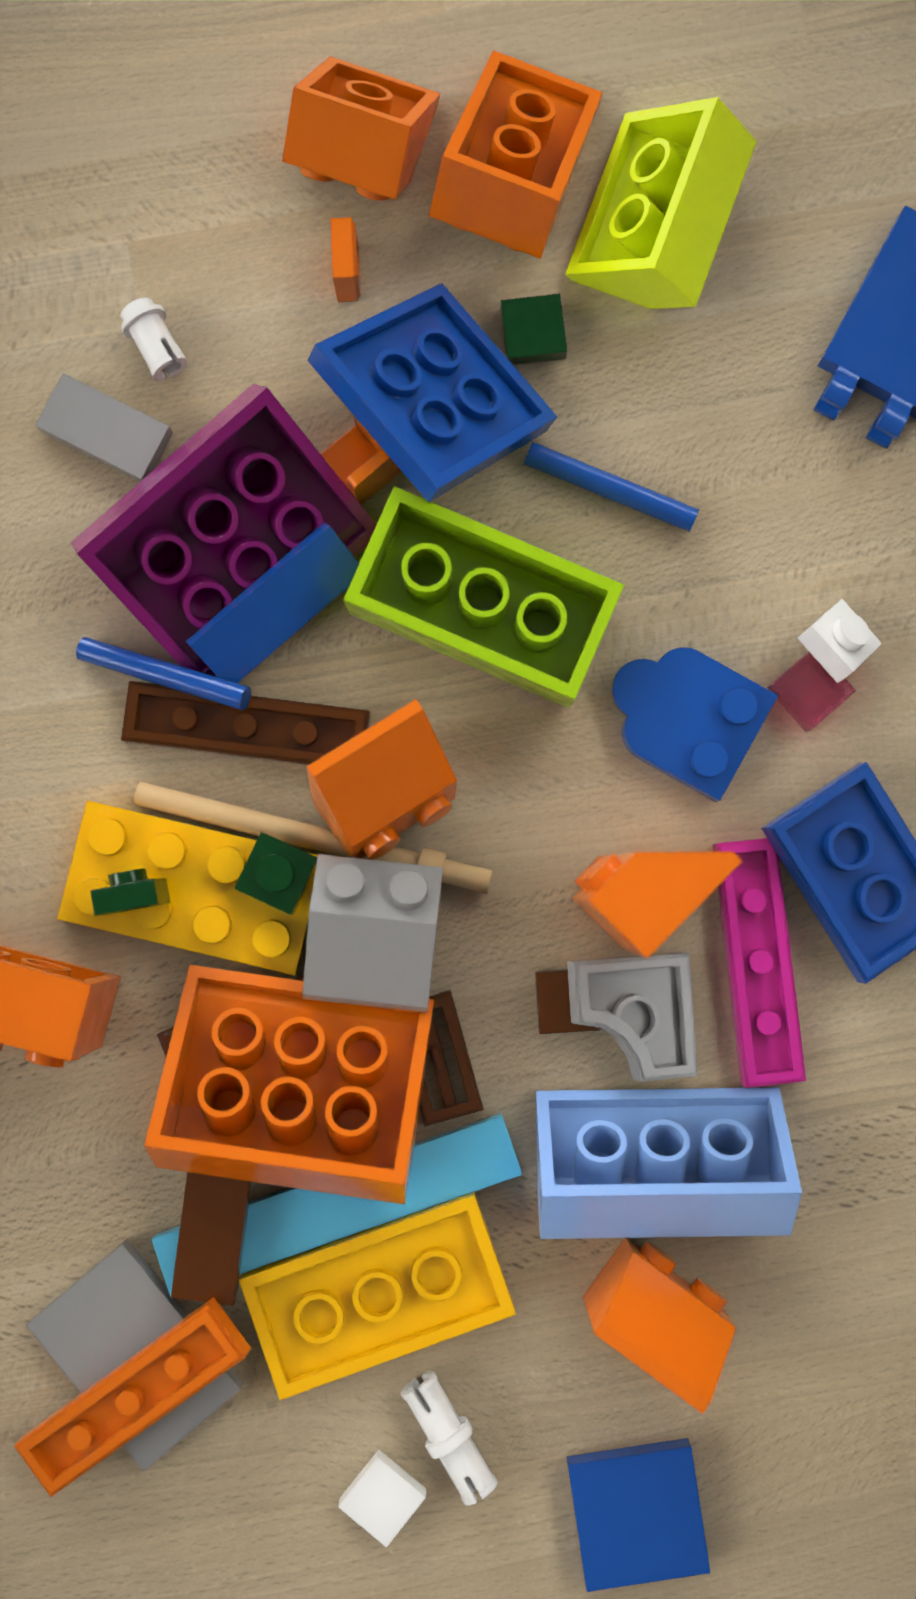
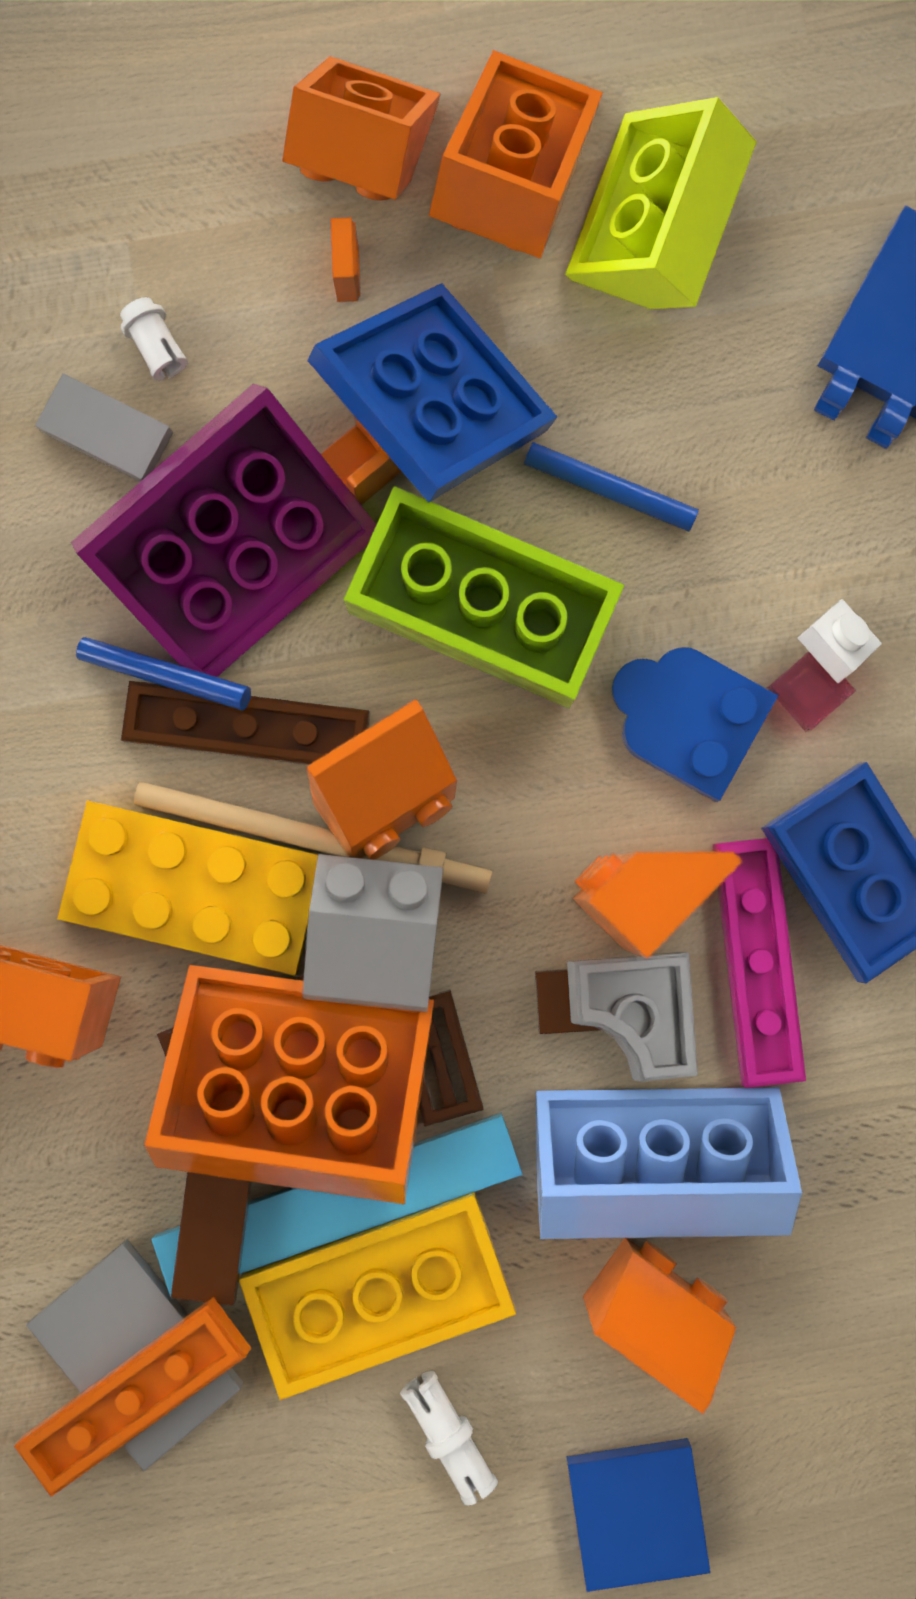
dark green plate [90,868,171,916] -> none
blue tile [186,523,359,683] -> none
dark green plate [234,832,318,915] -> none
white tile [338,1449,426,1547] -> none
dark green tile [500,293,567,365] -> none

